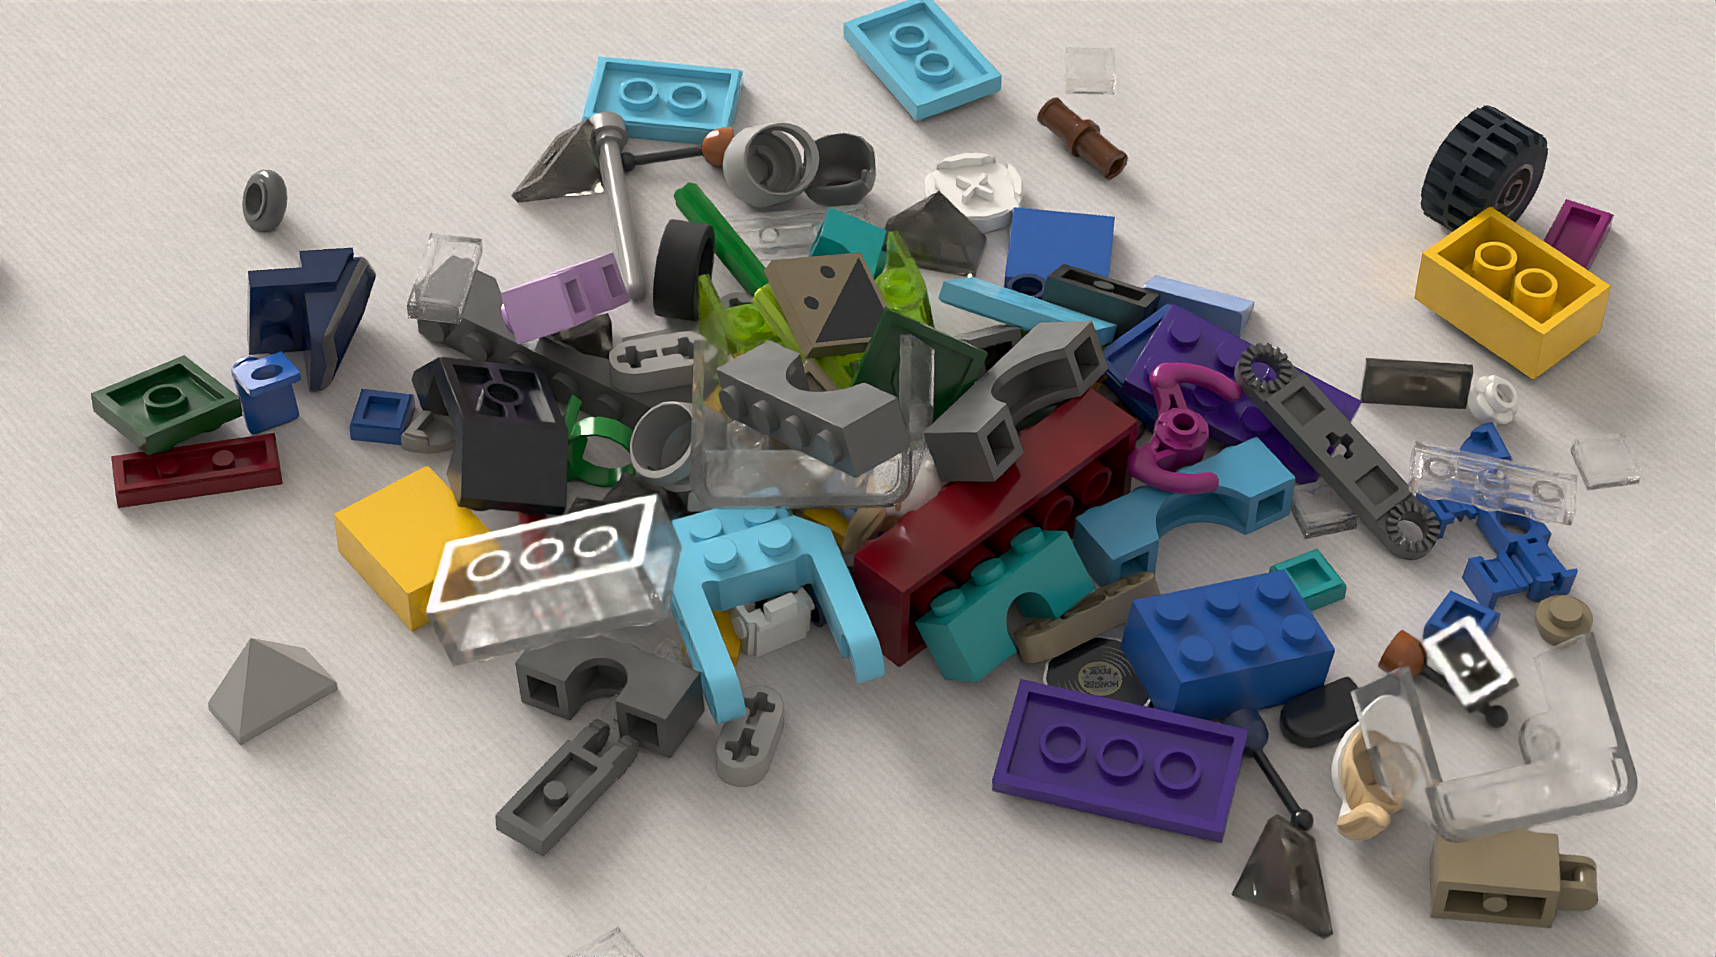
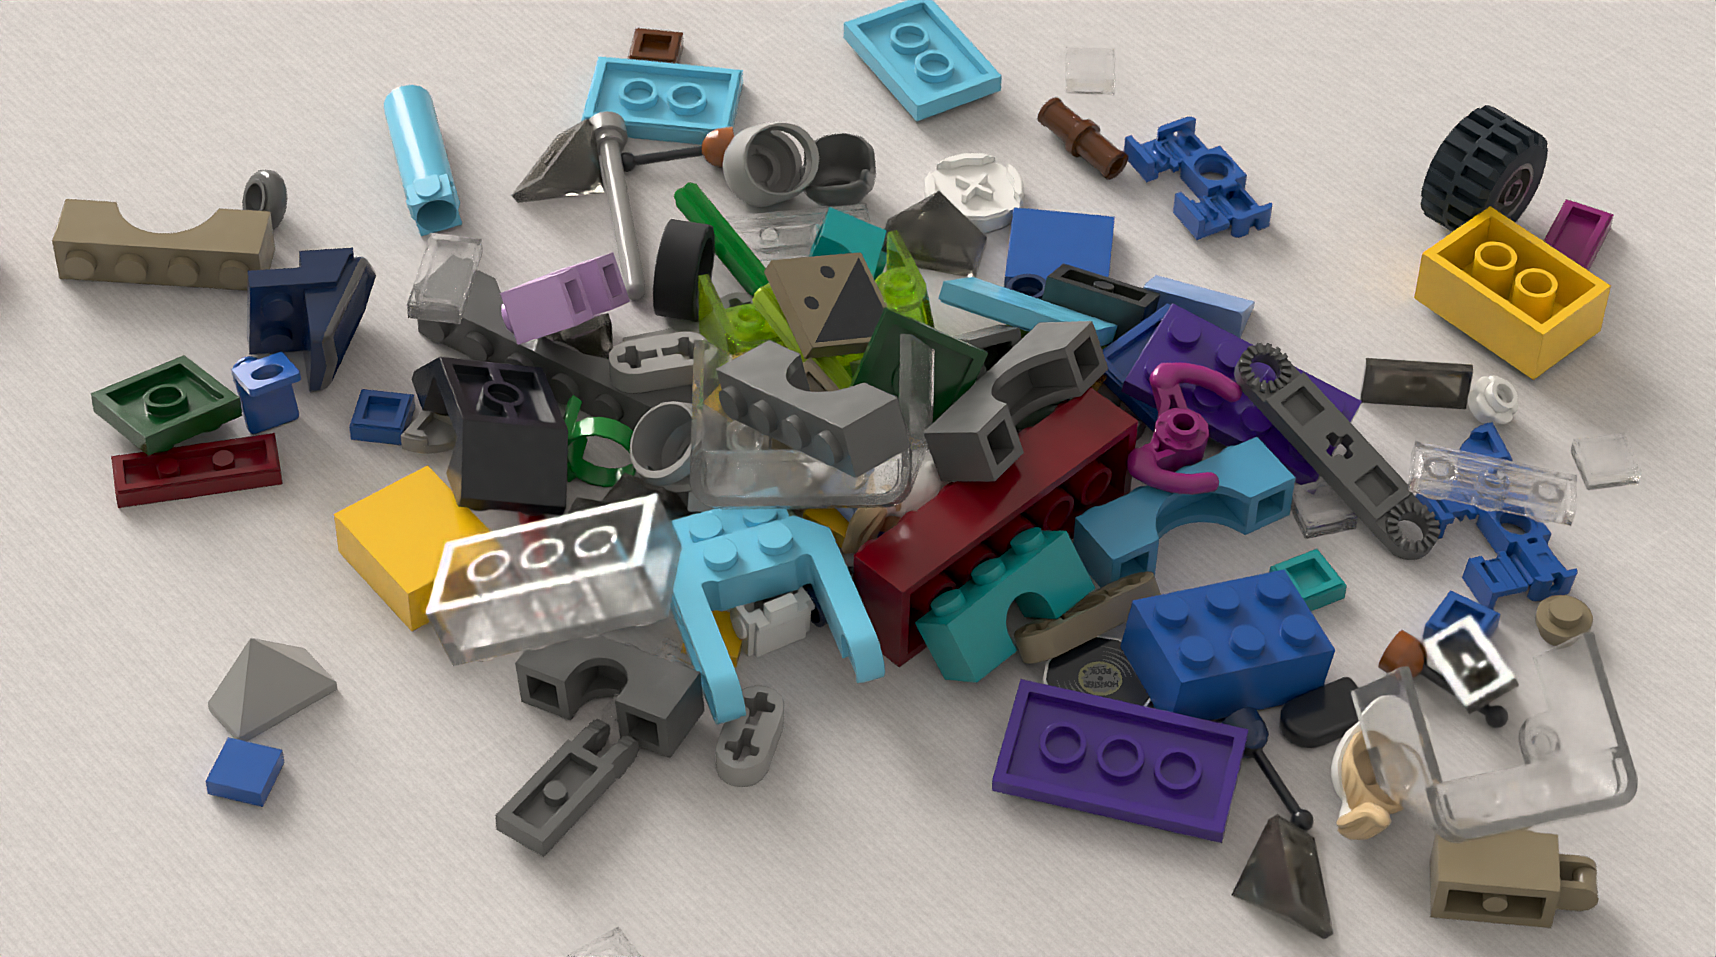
none -> dark tan arch [52,199,275,291]
none -> blue tile [205,737,285,807]
none -> medium azure piece [384,85,462,236]
none -> reddish brown tile [628,28,684,64]
none -> blue piece [1124,116,1272,240]

